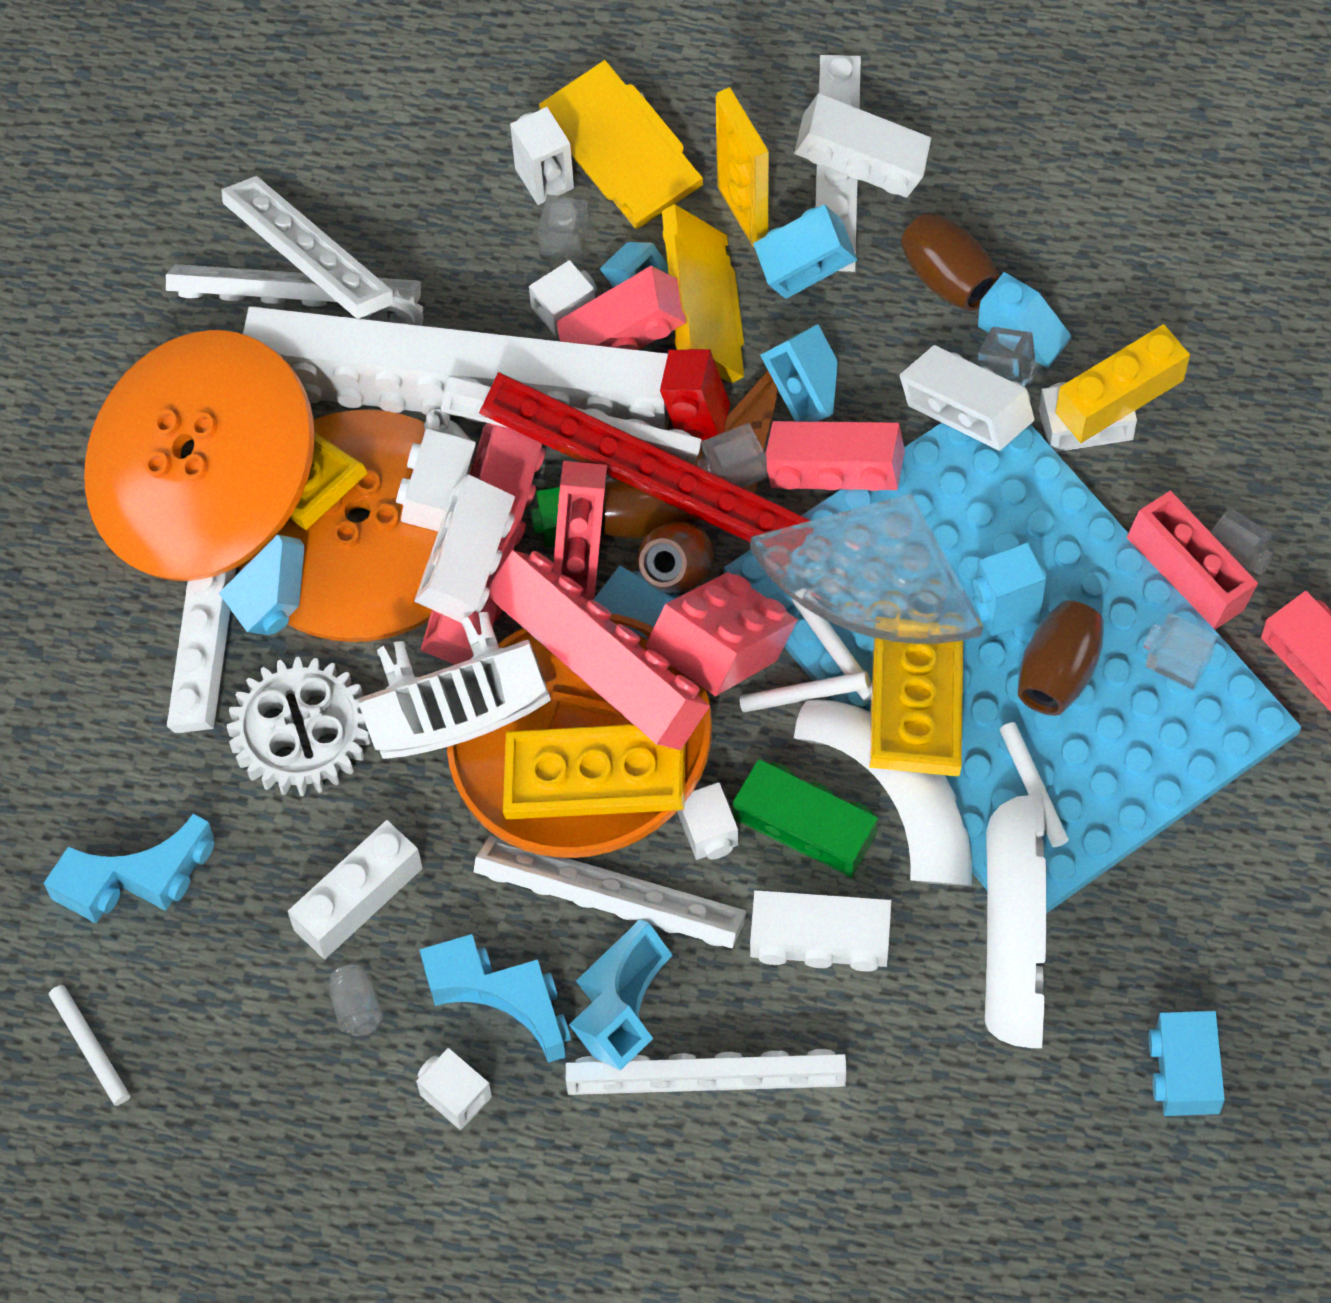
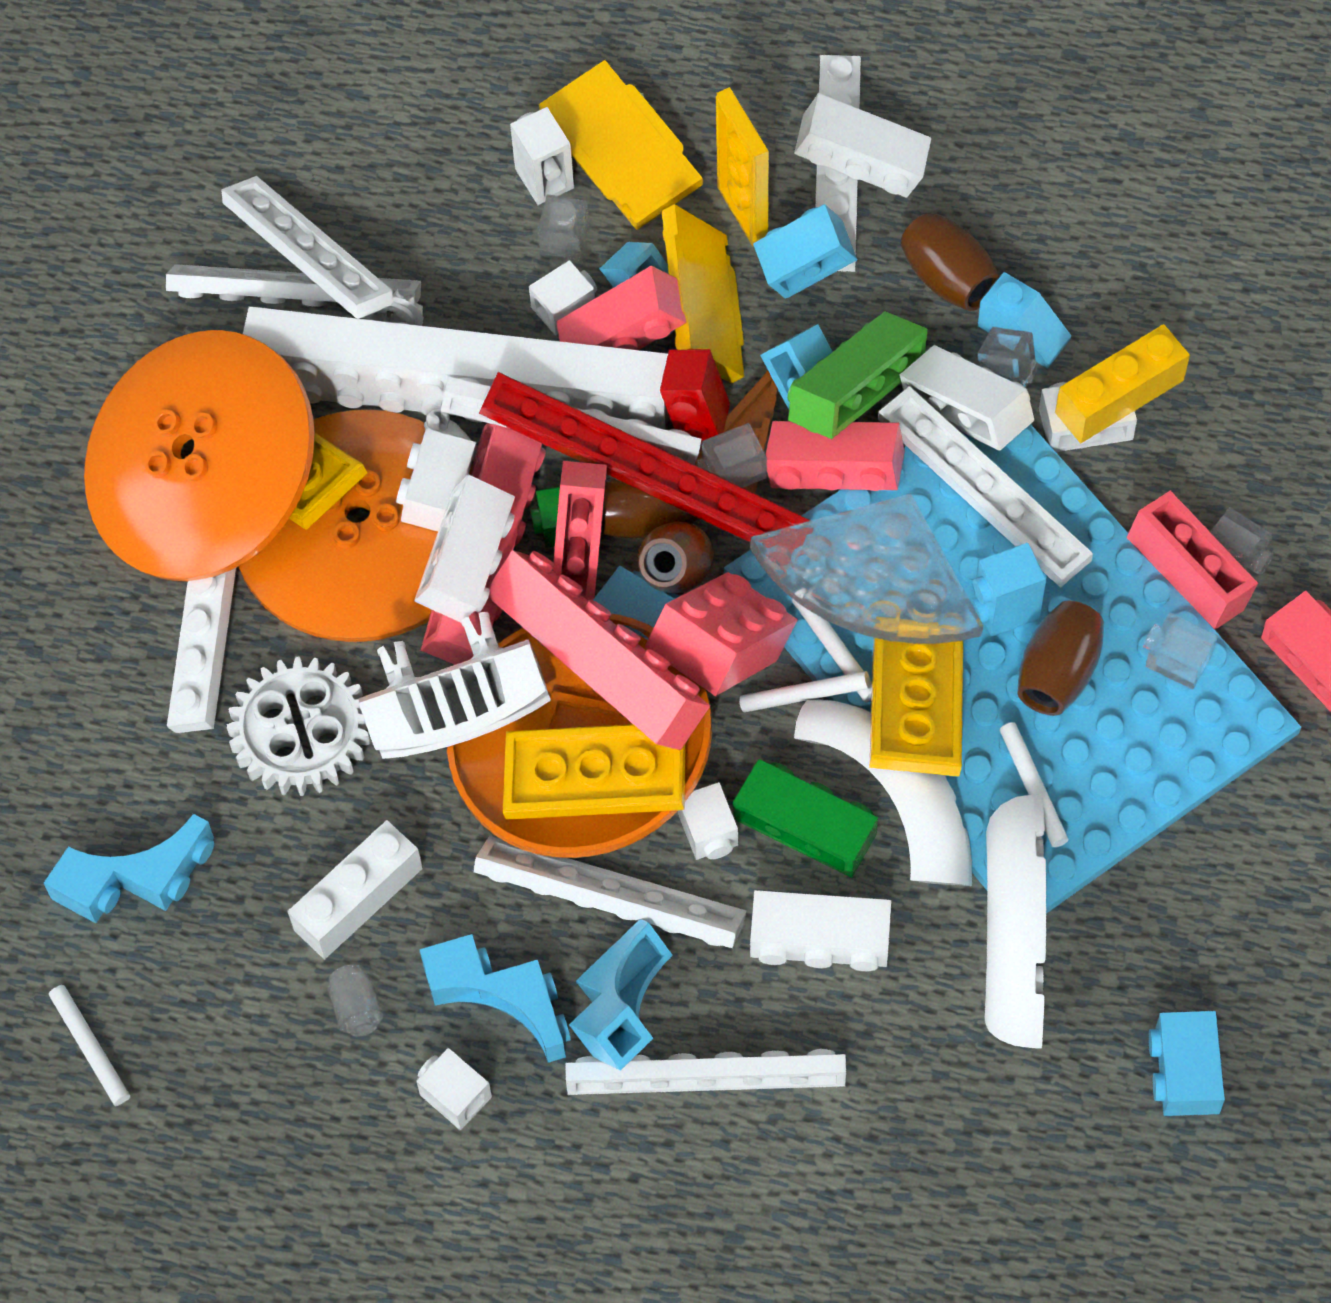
medium azure slope [219,535,304,635] -> none
none -> bright green brick [787,311,928,439]
none -> white plate [878,386,1093,588]

